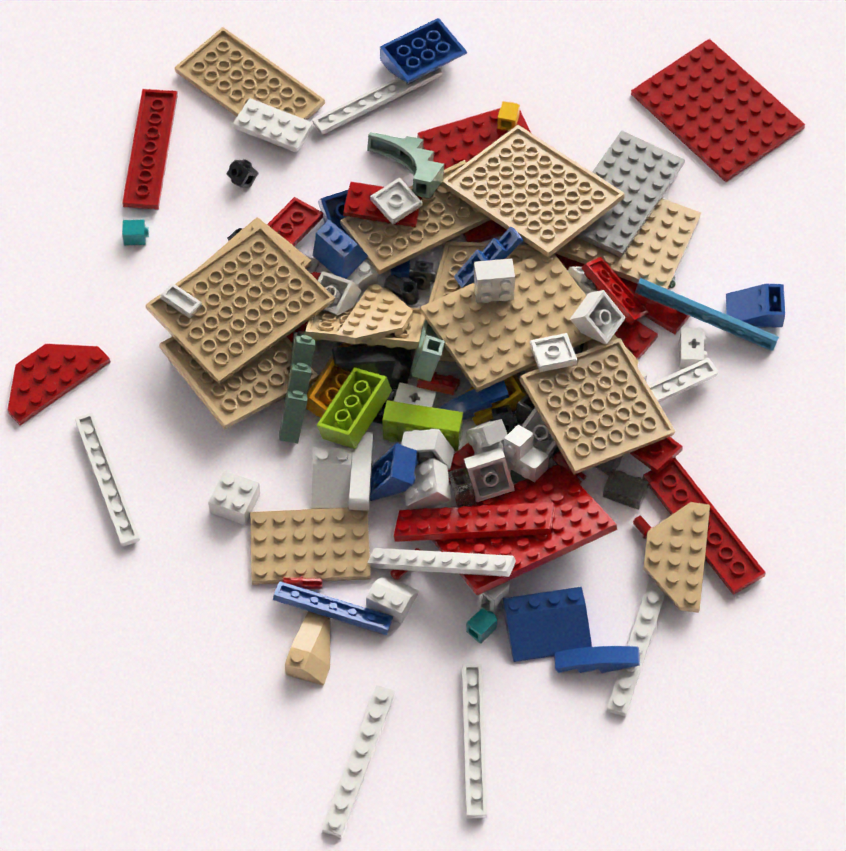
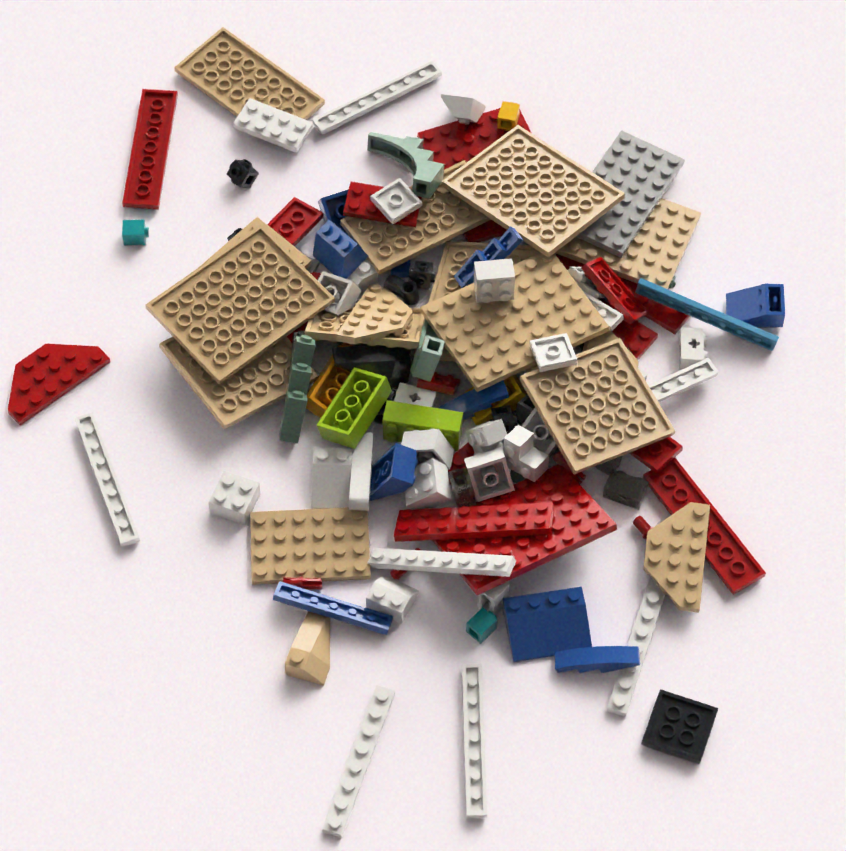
white tile [160,283,202,318] -> none
blue slope [379,17,467,83] -> none
white slope [570,290,626,344] -> none
red plate [631,38,805,182] -> none
none -> white slope [441,94,486,125]
none -> black plate [641,689,719,764]

